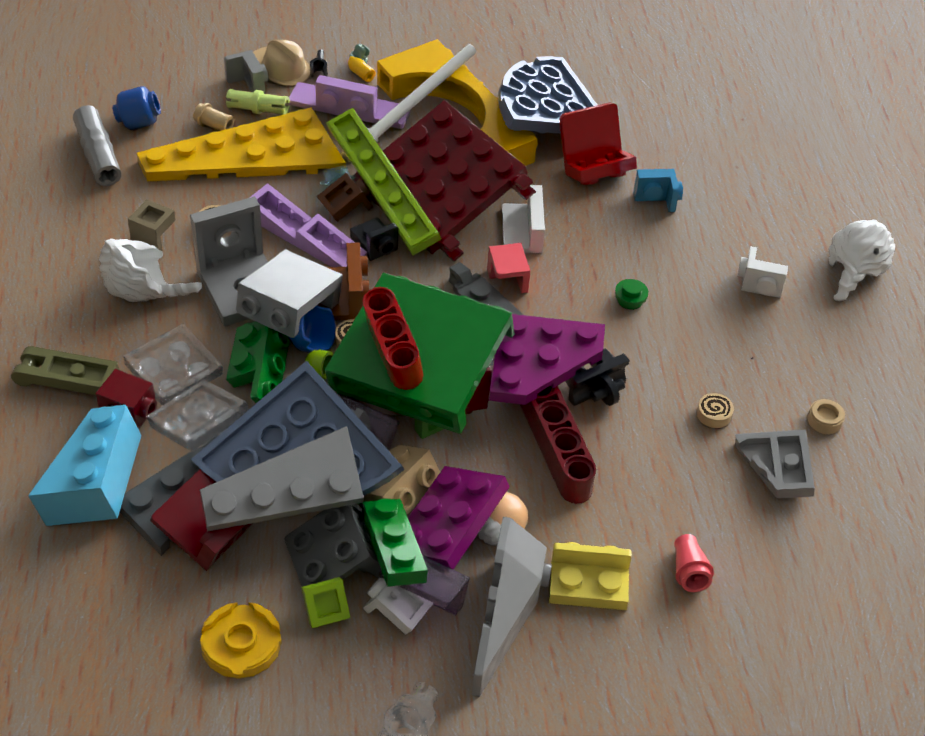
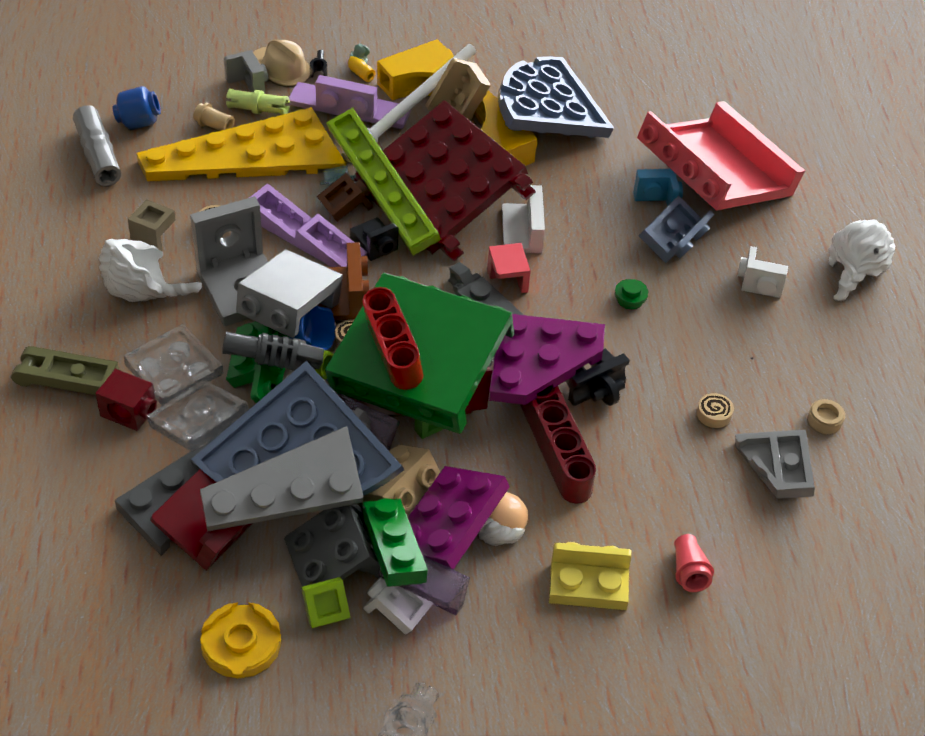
medium azure wedge [28,405,142,526] -> none
light grey wedge [472,517,552,697] -> none
red bracket [559,102,637,185] -> none
none -> dark grey hinge [222,331,324,371]
none -> tan bracket [425,58,491,121]
none -> coral panel [637,102,805,211]
none -> sand blue bracket [638,196,714,263]

